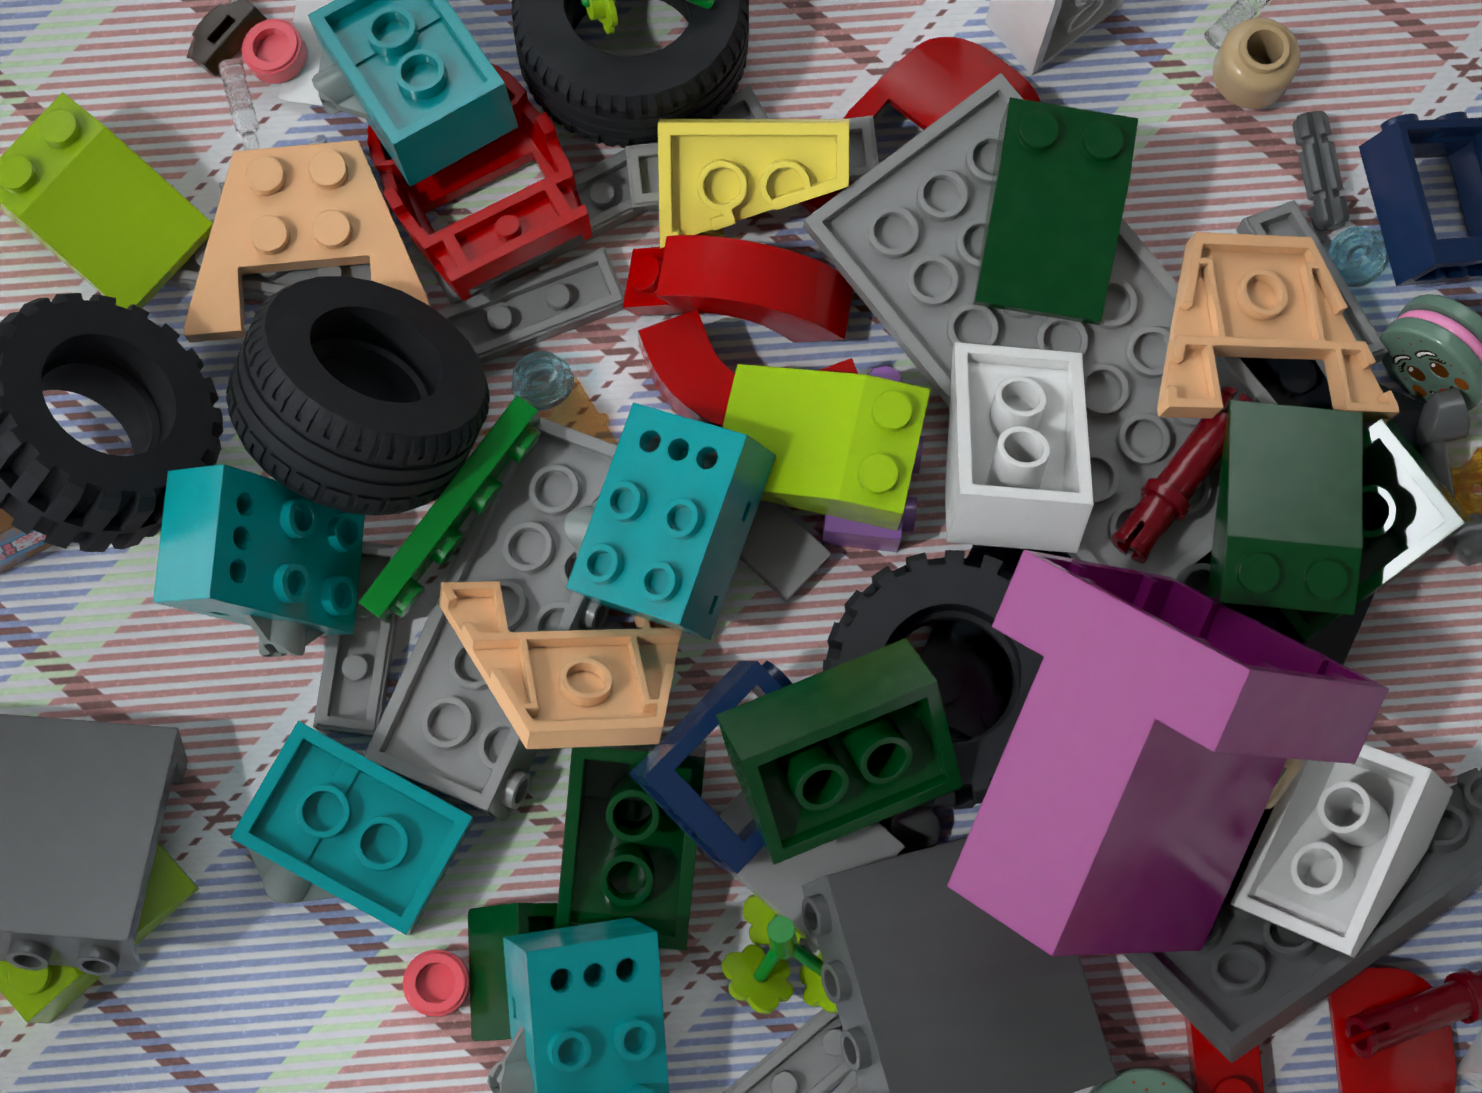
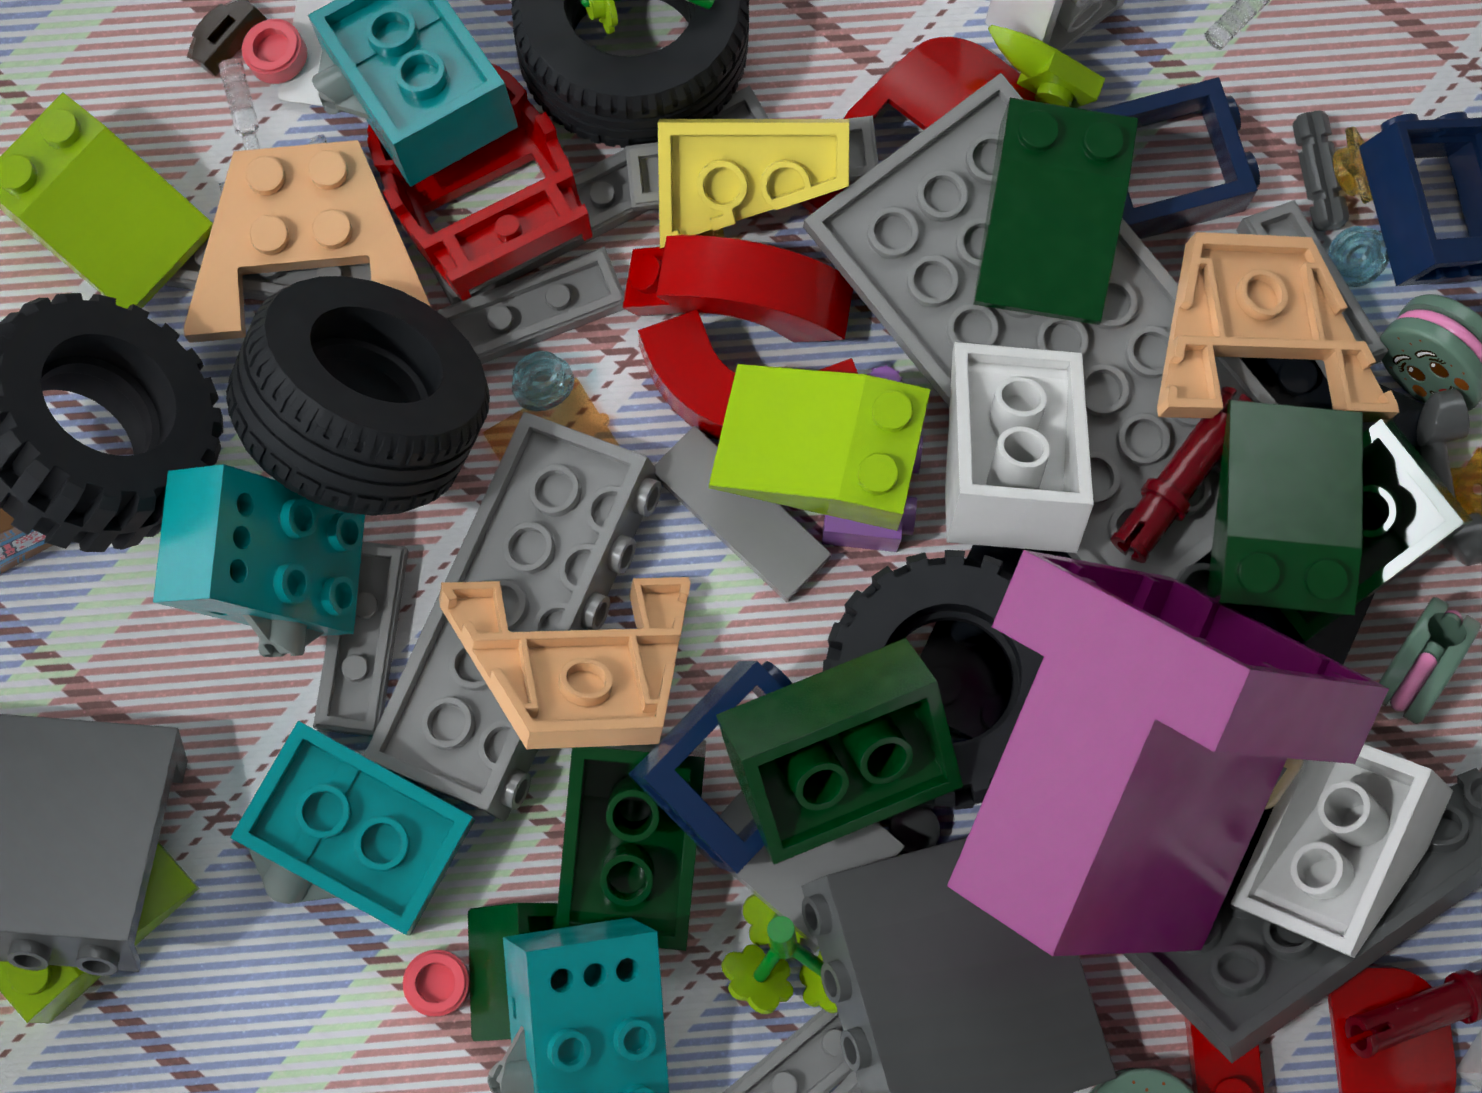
green plate [358,395,542,623] -> none
teal piece [564,402,776,640] -> none
tan head [1213,17,1300,109] -> none
none -> lime plate [988,25,1105,108]
none -> dark blue window [1093,77,1260,239]
none -> clear yellow plate [1333,126,1373,204]
none -> sand green head [1378,597,1481,724]

